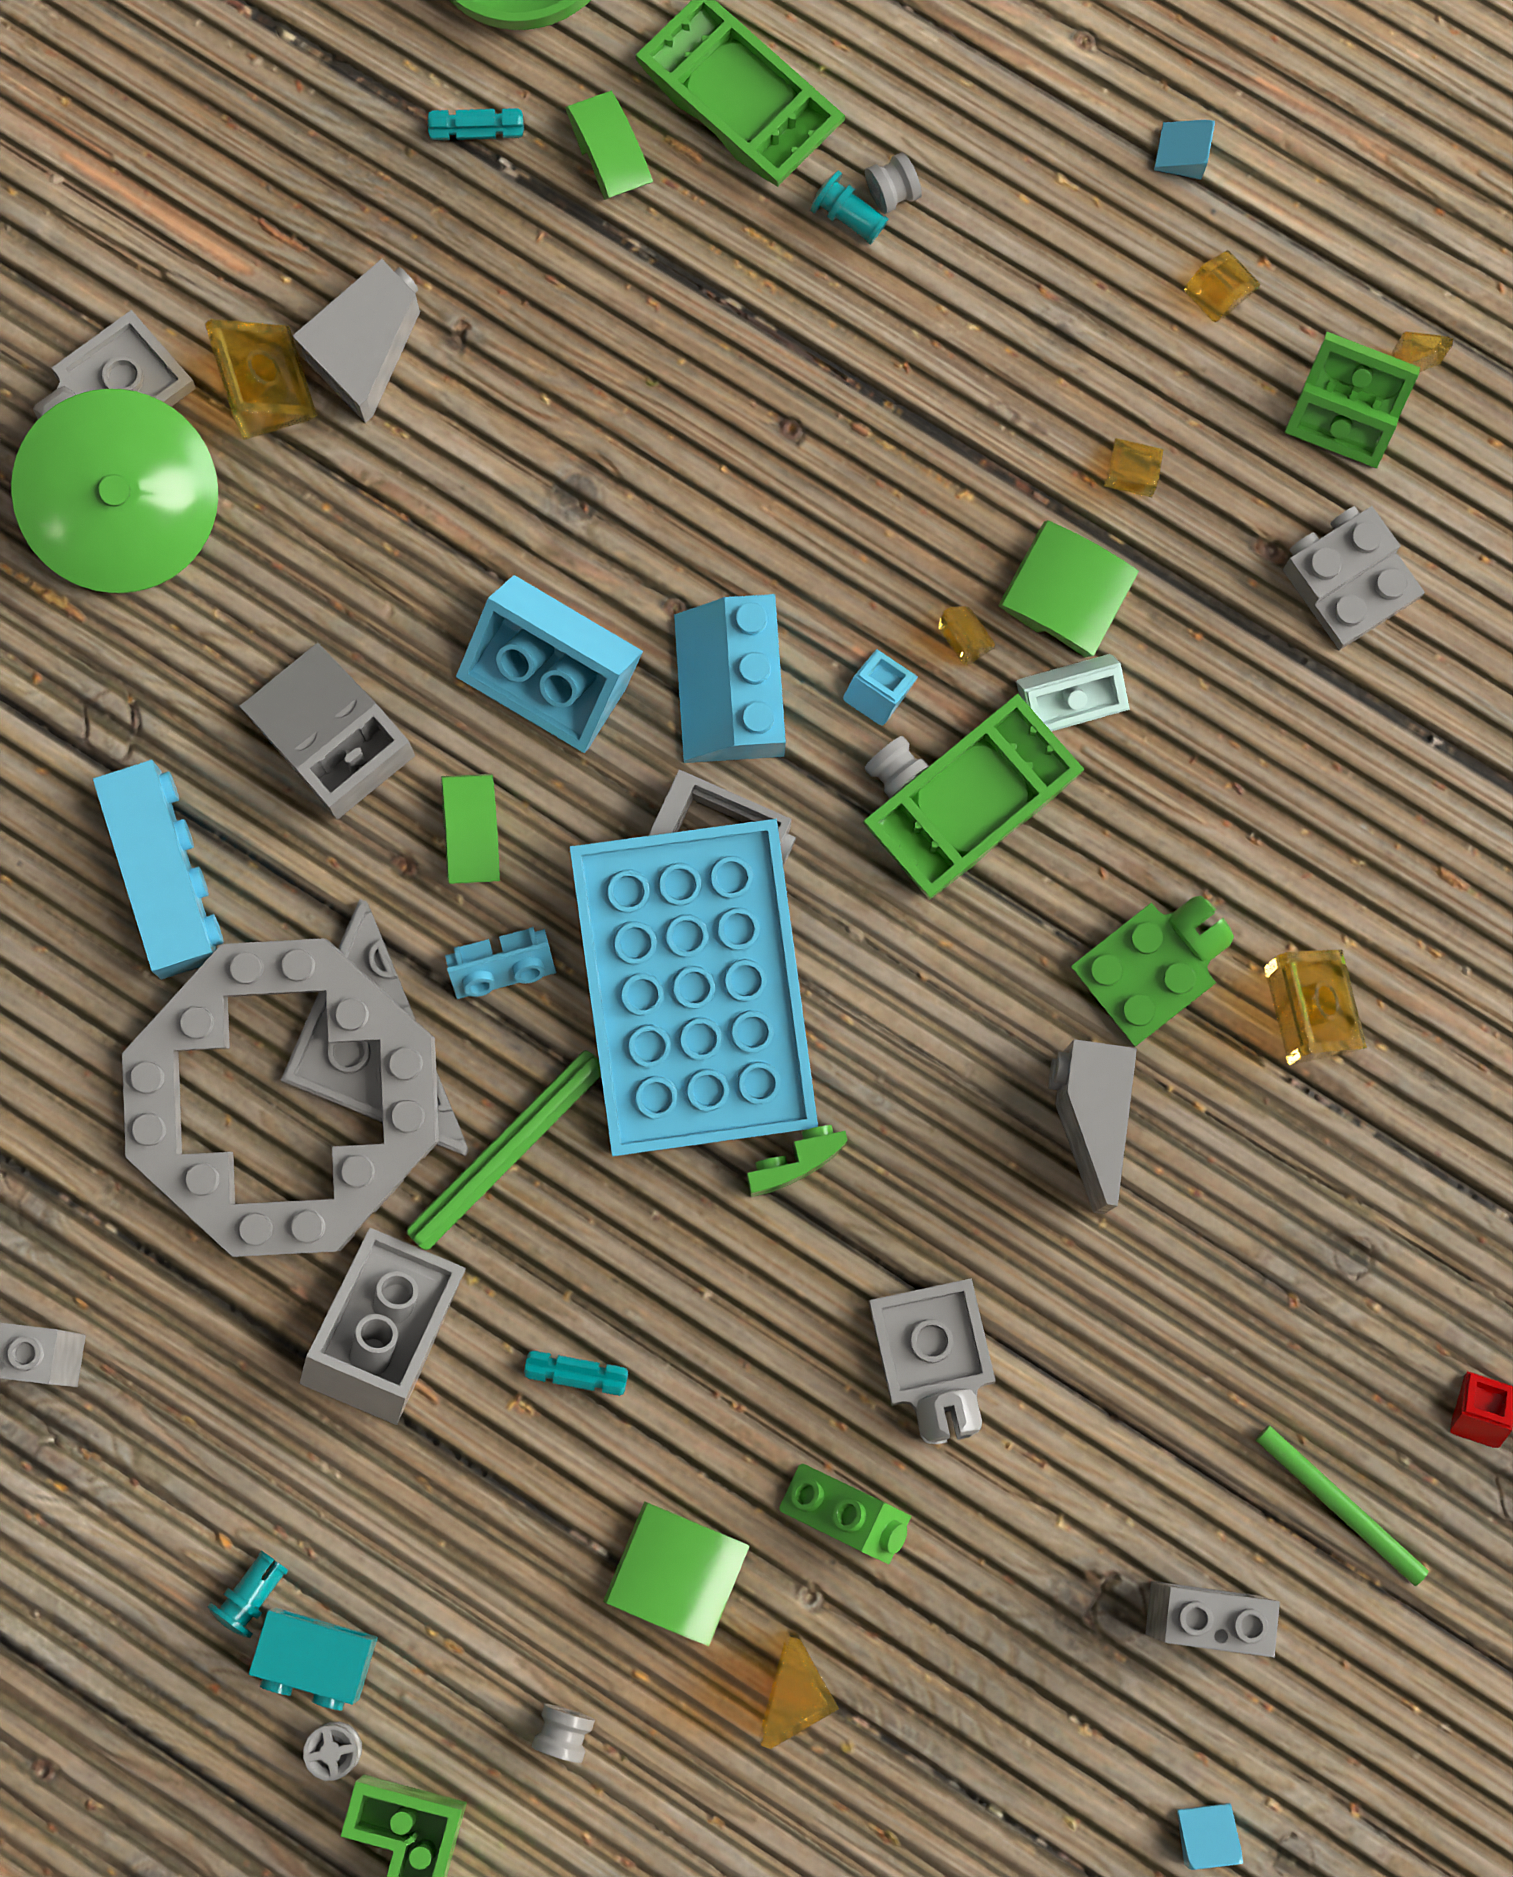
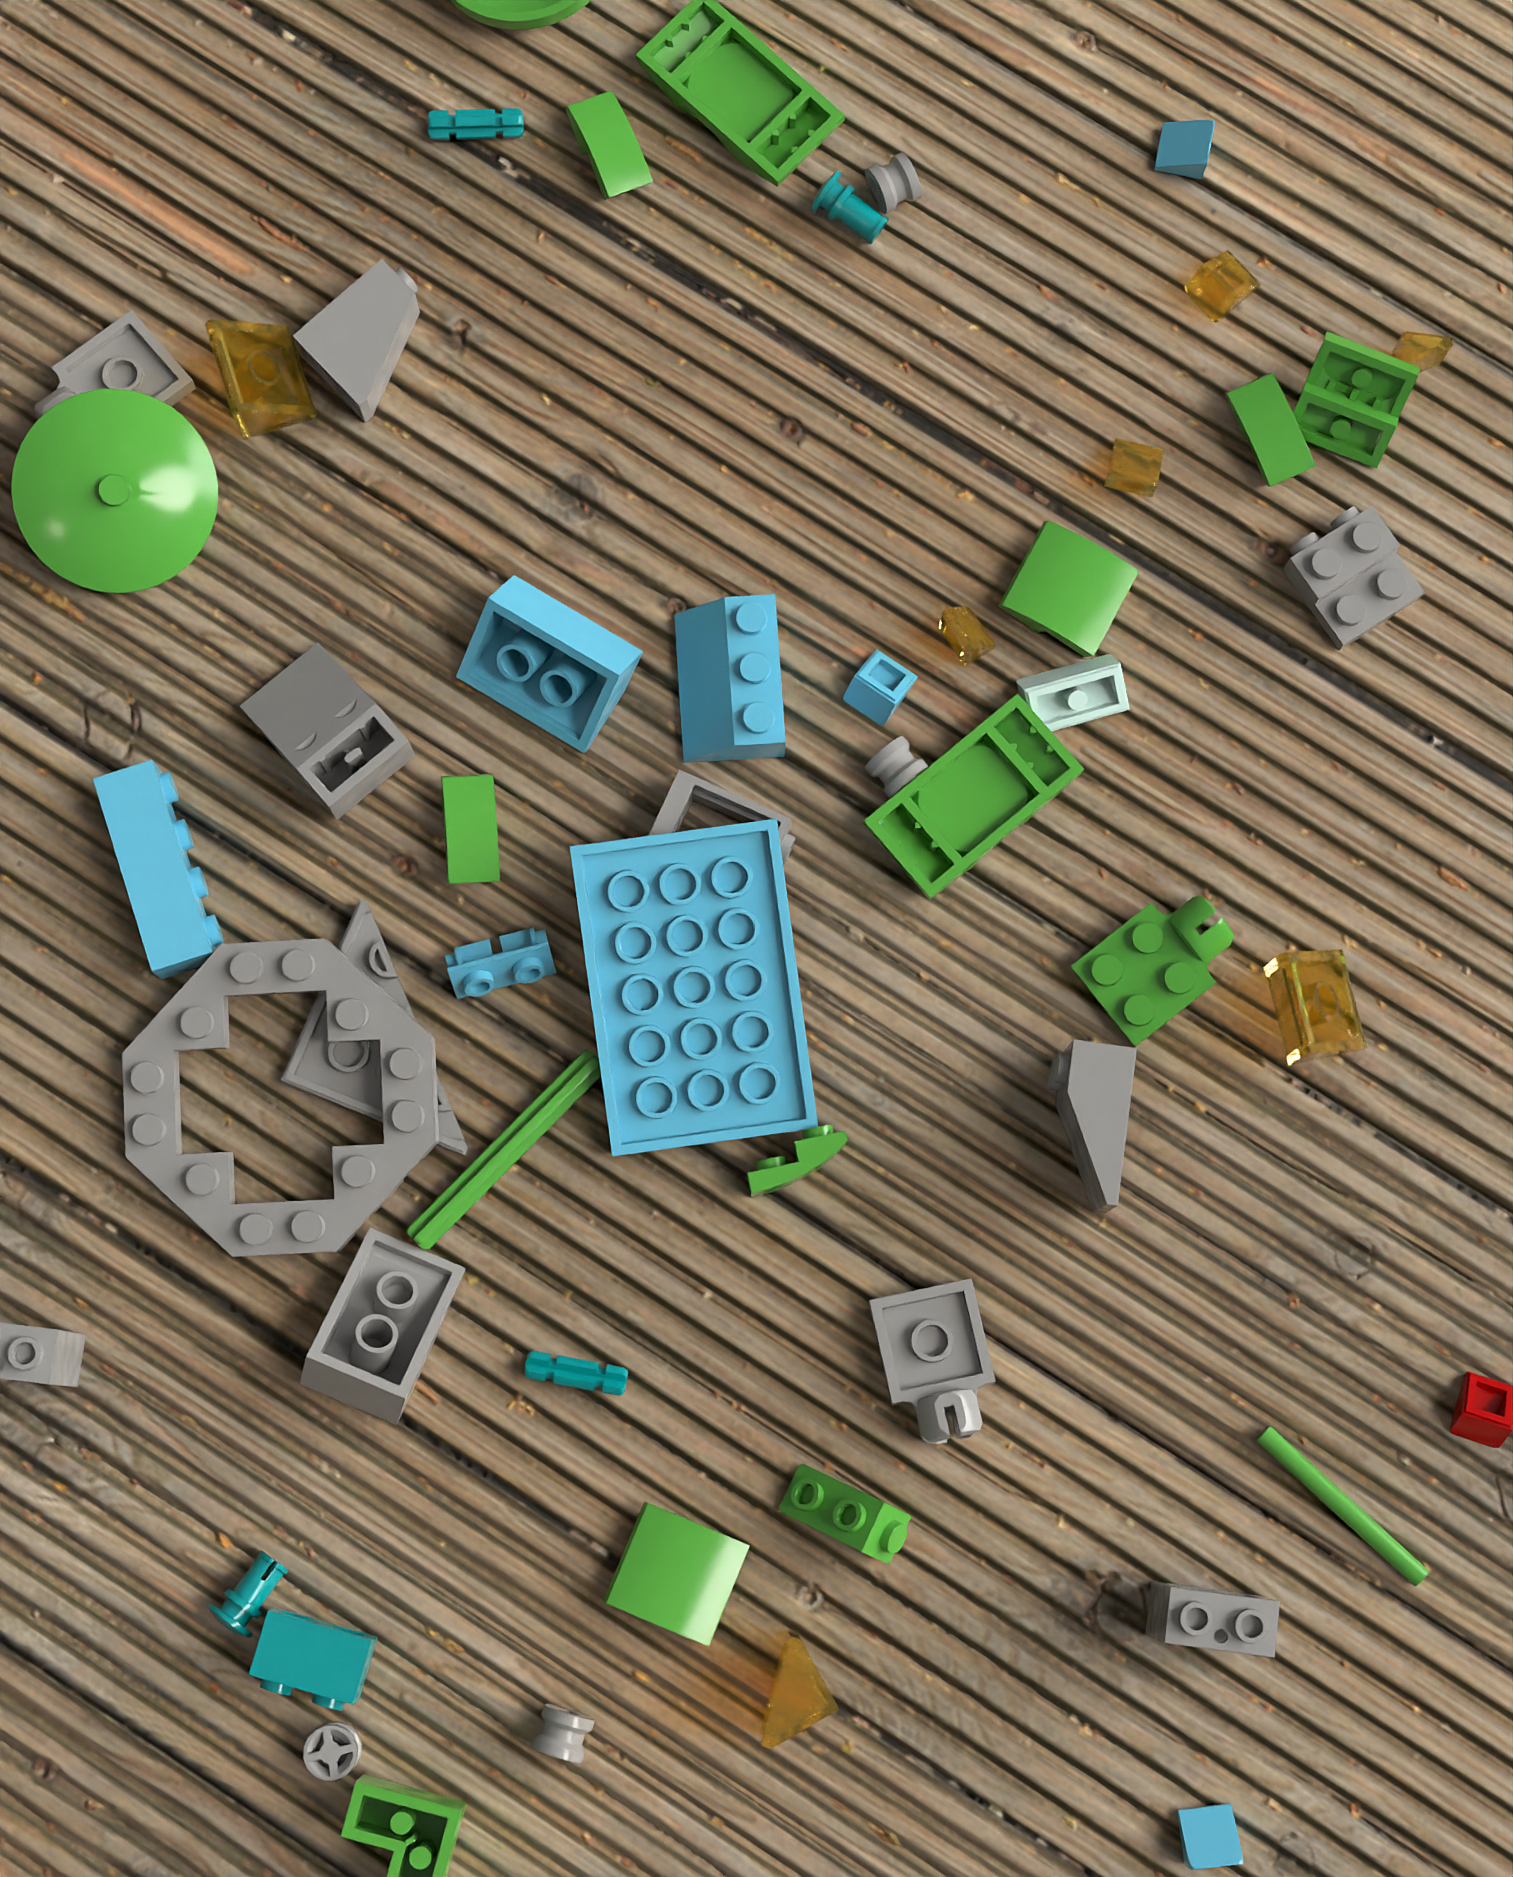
none -> bright green slope [1225,373,1316,487]

